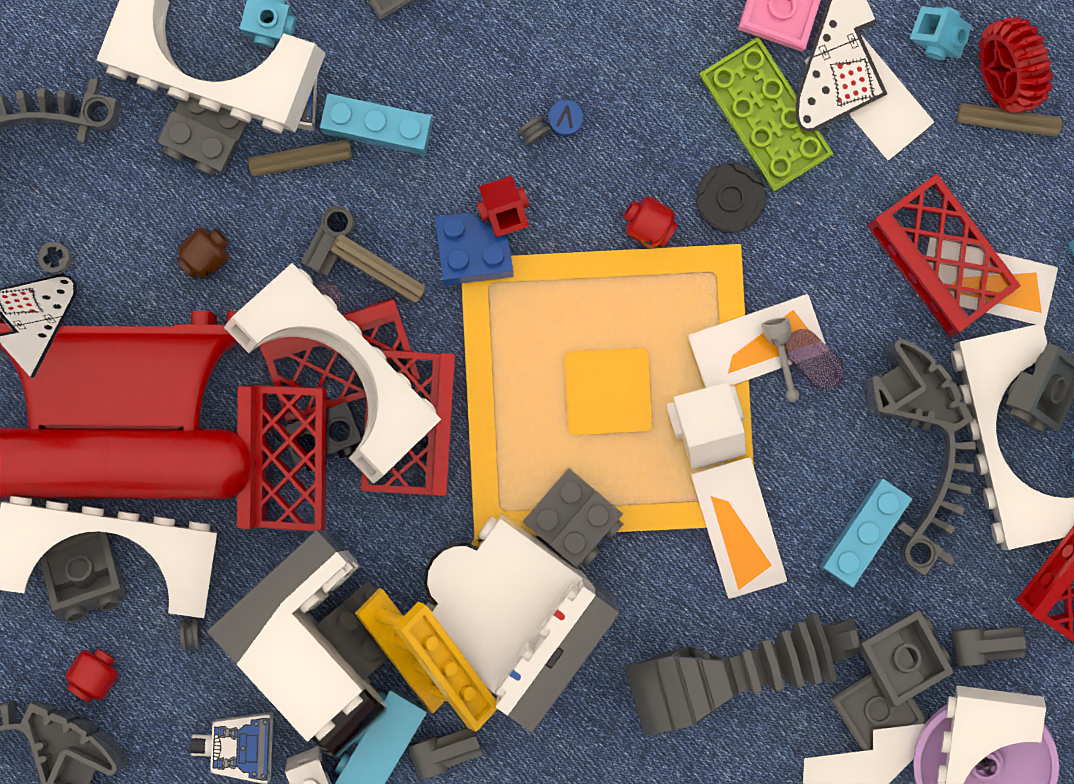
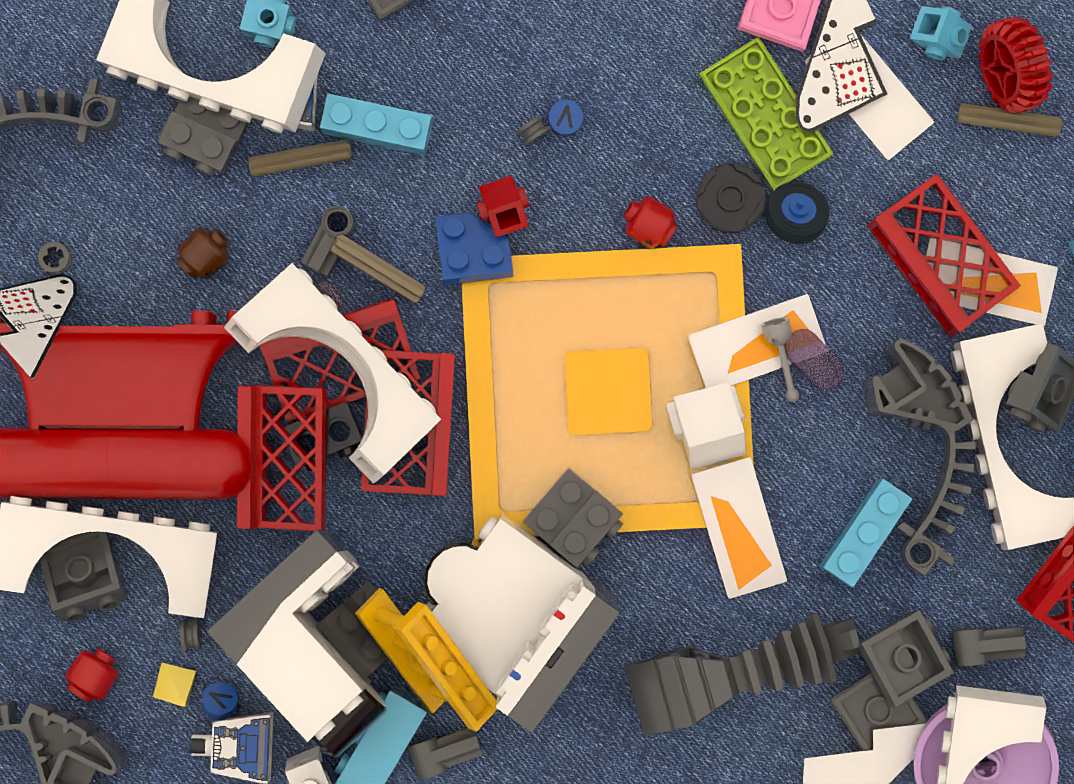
none -> light yellow slope [153,662,196,707]
none -> blue tile [202,682,238,720]
none -> black wheel [765,182,829,244]

